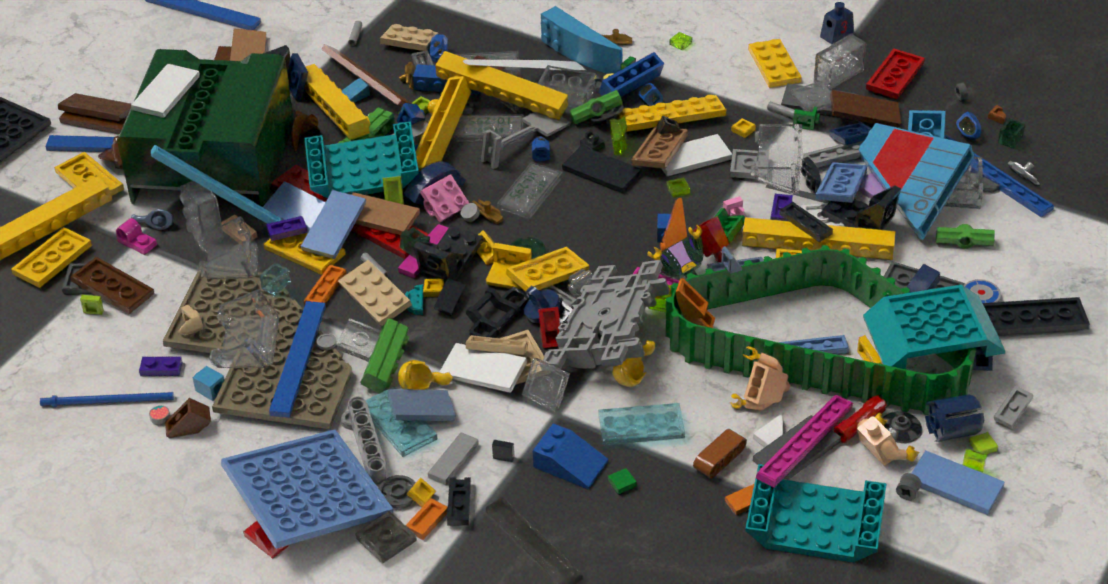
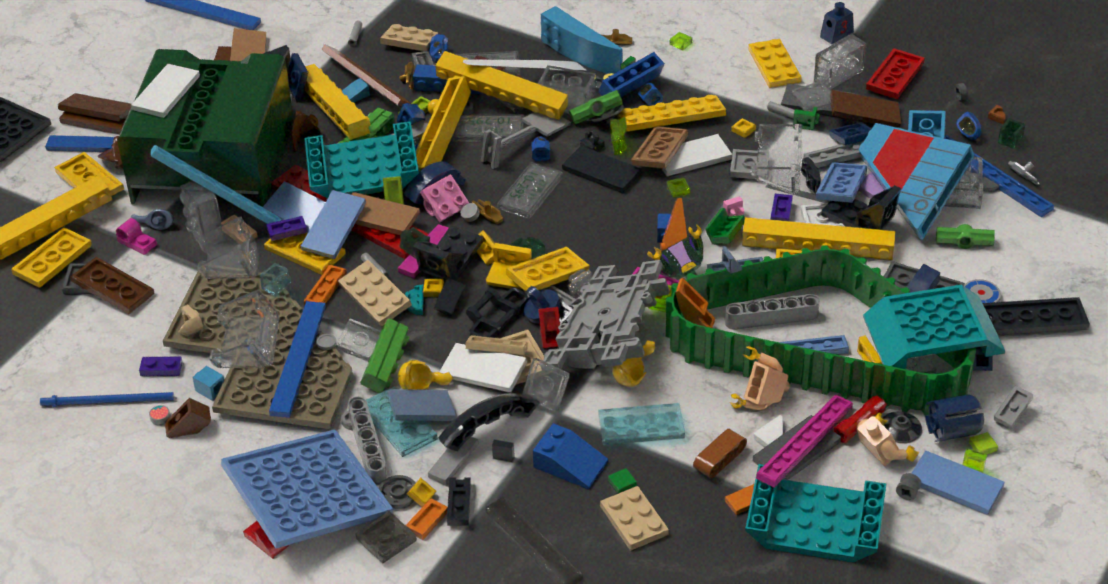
lime tile [80,295,104,315] -> none
black slope [657,116,680,134] -> none
red torso [693,216,729,263] -> none
black tile [779,202,833,242] -> none
none -> black brick [438,393,540,452]
none -> tan plate [600,486,669,551]
none -> light grey beam [725,294,820,329]

